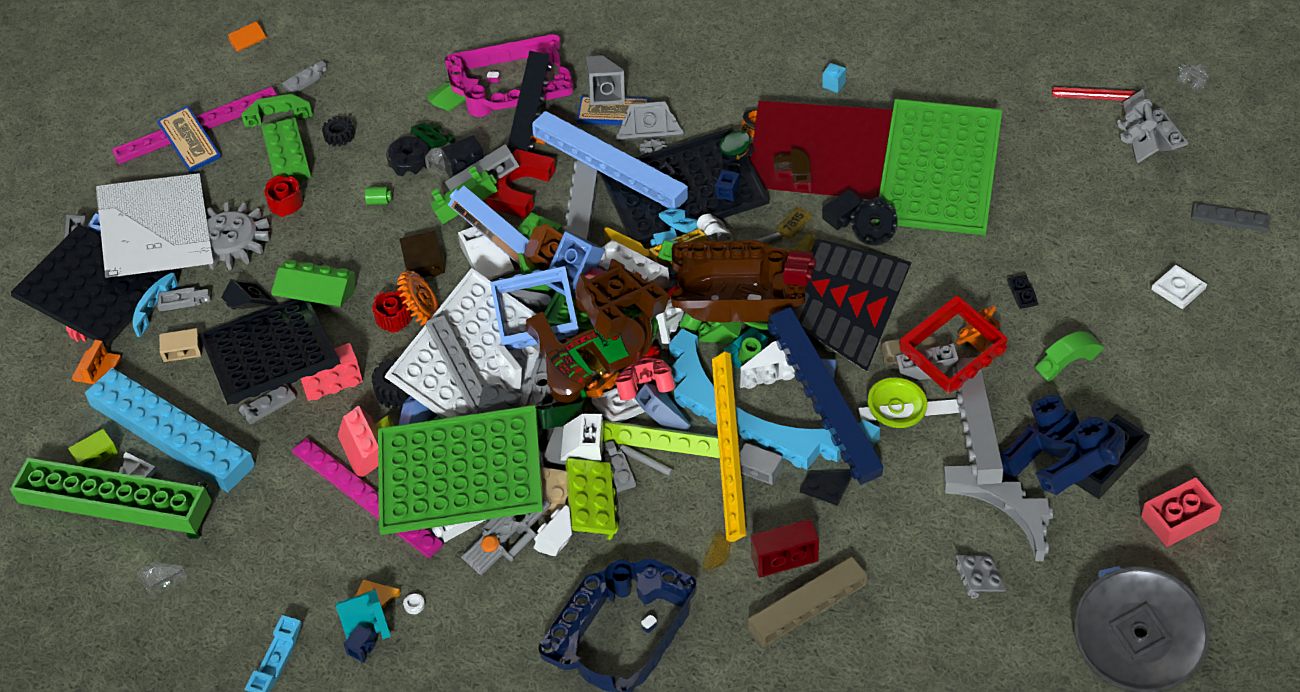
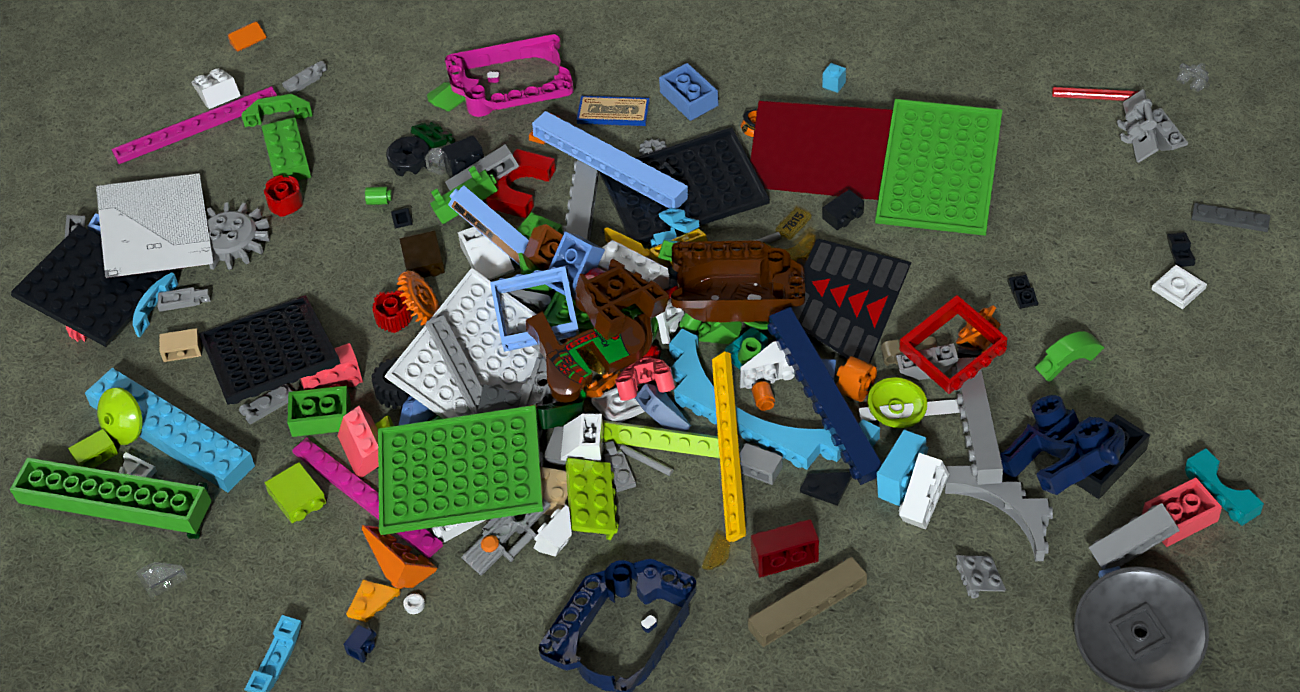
orange bracket [72,340,121,384] -> none
tile [157,106,221,172] -> none
black slope [221,279,278,310] -> none
bright green slope [271,260,355,307] -> none
black tyre [322,116,355,147] -> none
teal bracket [335,590,391,639] -> none
white wing [495,345,522,393] -> none
black brick [507,51,553,154] -> none
light grey slope [586,56,625,105] -> none
light grey wing [616,102,684,141] -> none
white brick [697,214,733,241] -> none
dark blue brick [715,170,740,201] -> none
dark green piece [720,130,754,160] -> none
dark brown brick [773,149,811,183] -> none
dark red brick [783,250,816,286] -> none
black plate [851,197,898,246] -> none
none -> lime dish [97,387,142,445]
none -> white slope [191,68,240,109]
none -> lime brick [264,462,326,523]
none -> bright green brick [287,386,351,437]
none -> orange wedge [361,525,437,589]
none -> black slope [391,208,413,229]
none -> medium blue brick [659,63,718,121]
none -> orange brick [751,381,775,411]
none -> orange brick [836,356,877,402]
none -> medium azure brick [877,430,928,506]
none -> white wedge [899,453,949,529]
none -> black pin [958,346,983,358]
none -> light grey brick [1089,503,1180,570]
none -> black slope [1167,232,1195,267]
none -> teal arch [1184,448,1264,526]

